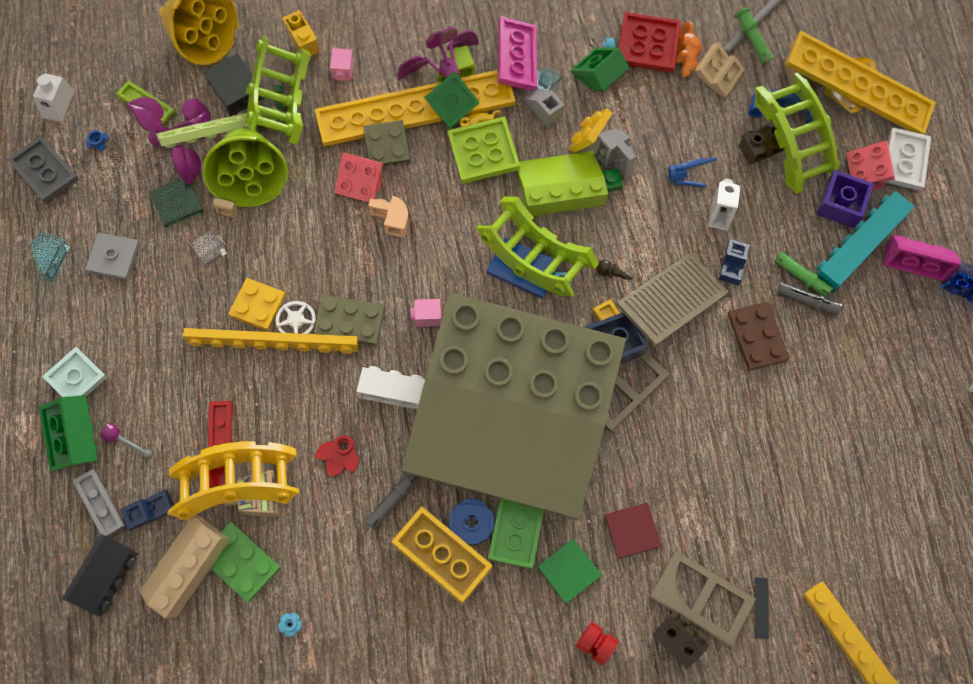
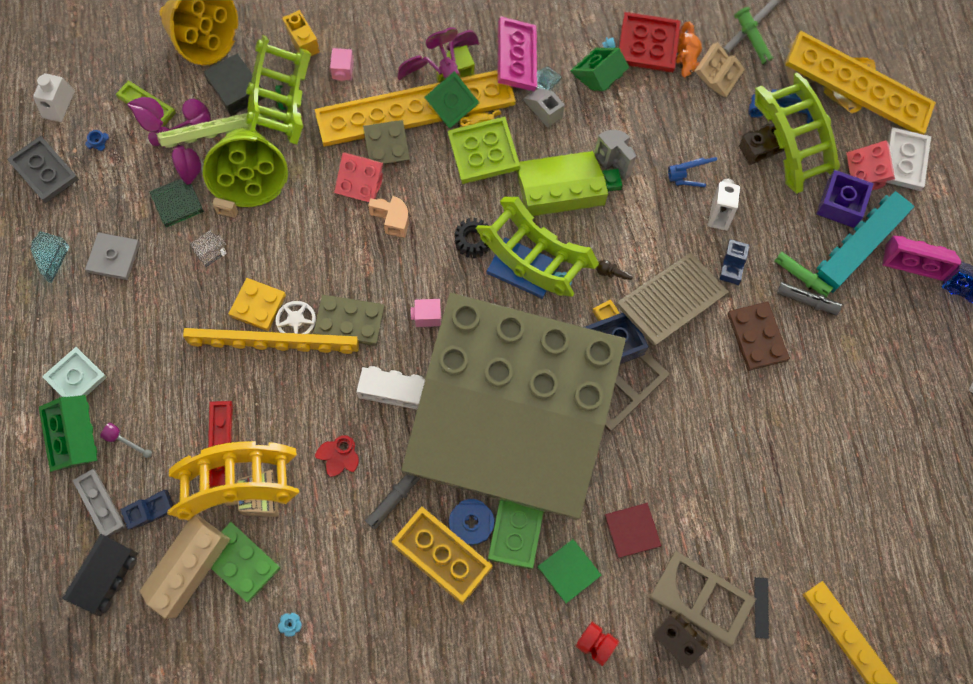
yellow plate [568,108,613,153] -> none
none -> black tyre [455,218,489,258]

